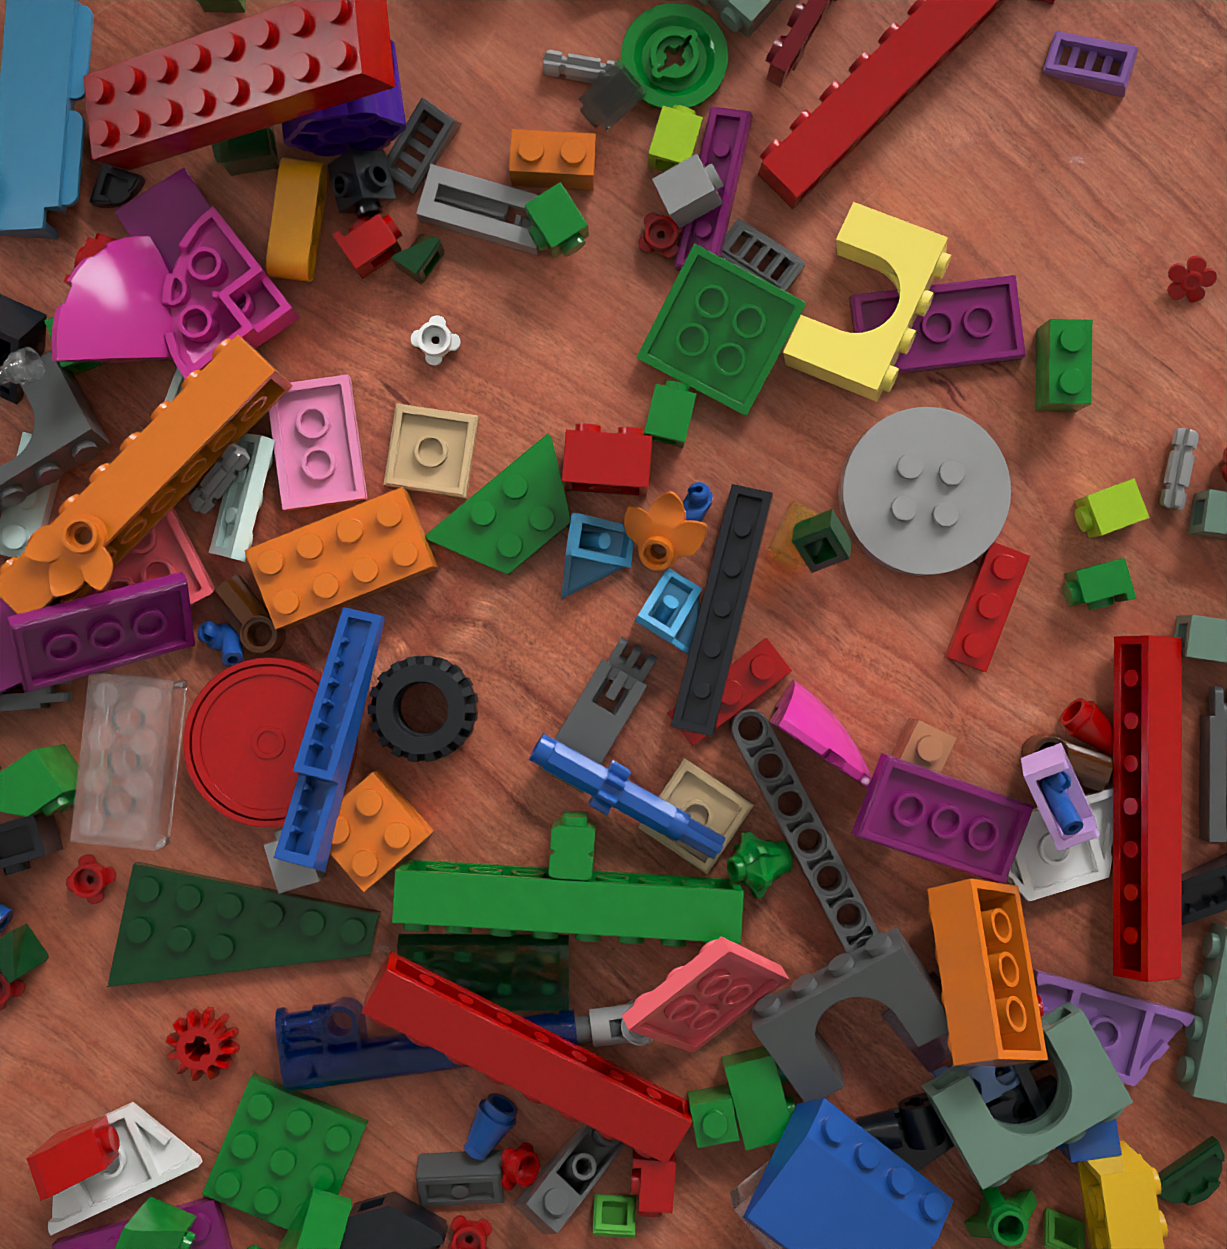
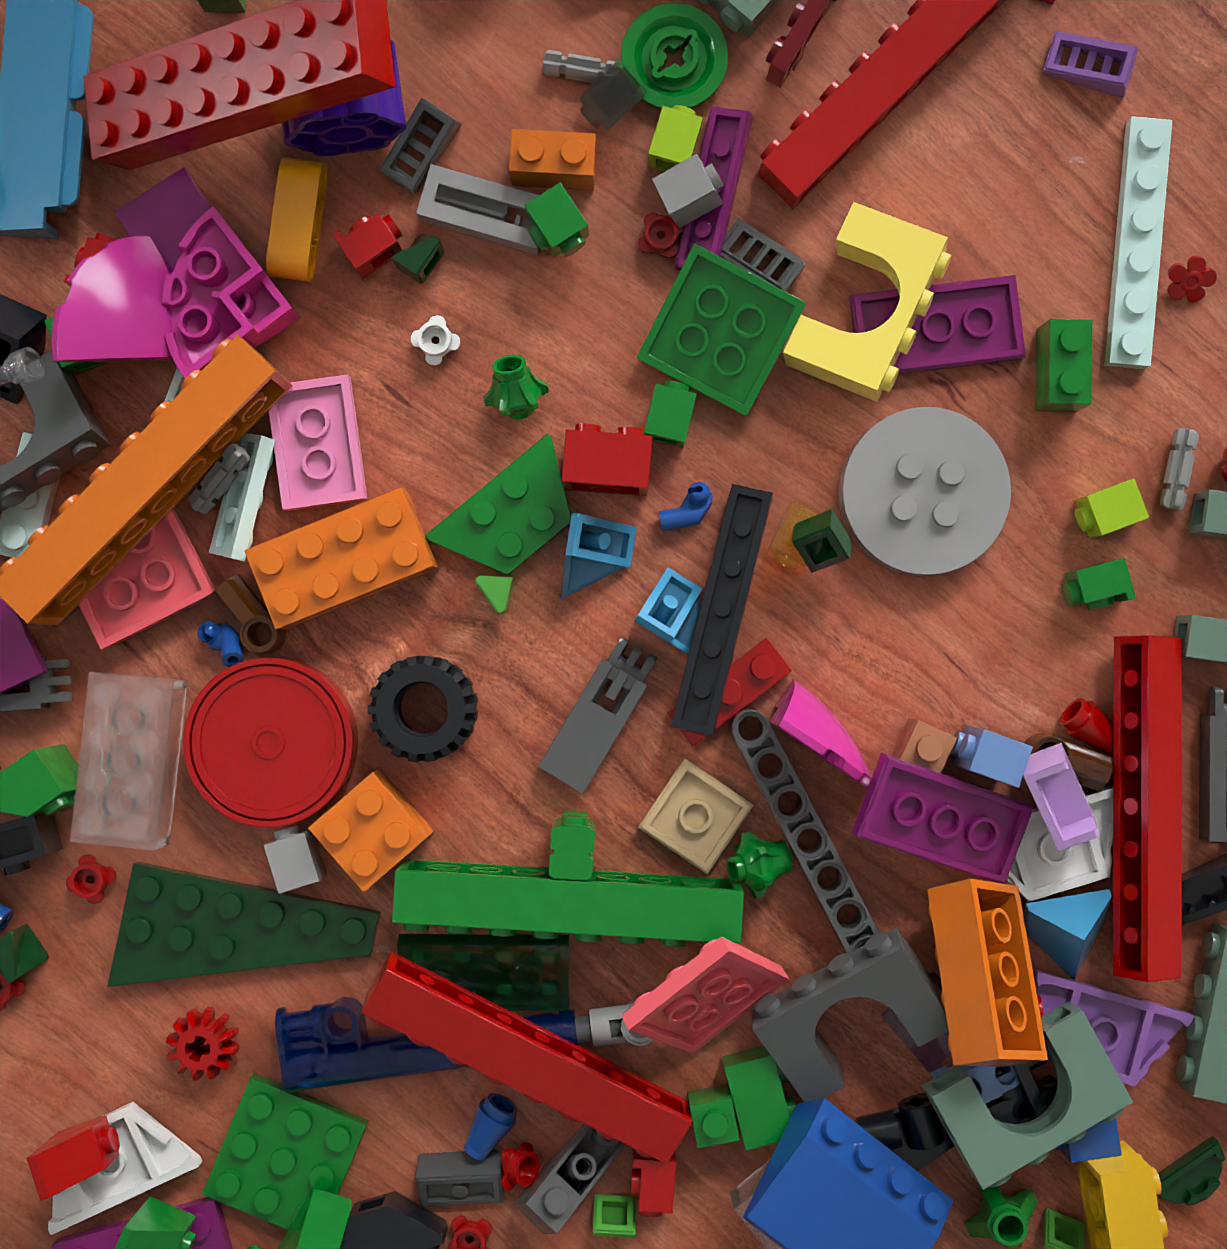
magenta tile [7,572,195,693] -> none
orange plate [24,513,113,597] -> none
black tile [89,163,146,208] -> none
brick [212,126,279,176] -> none
blue slope [274,607,385,872] -> none
black brick [327,148,396,218] -> none
tan tile [383,403,479,499] -> none
blue piece [528,733,726,859] -> none
orange plate [624,491,707,571] -> none
red plate [944,542,1030,672] -> none
blue arm [1040,771,1084,835] -> none
none -> bright green slope [475,575,515,614]
none -> green rock [483,354,549,420]
none -> medium blue brick [950,725,1033,788]
none -> dark azure slope [1024,889,1112,980]
none -> light aqua plate [1104,116,1172,369]

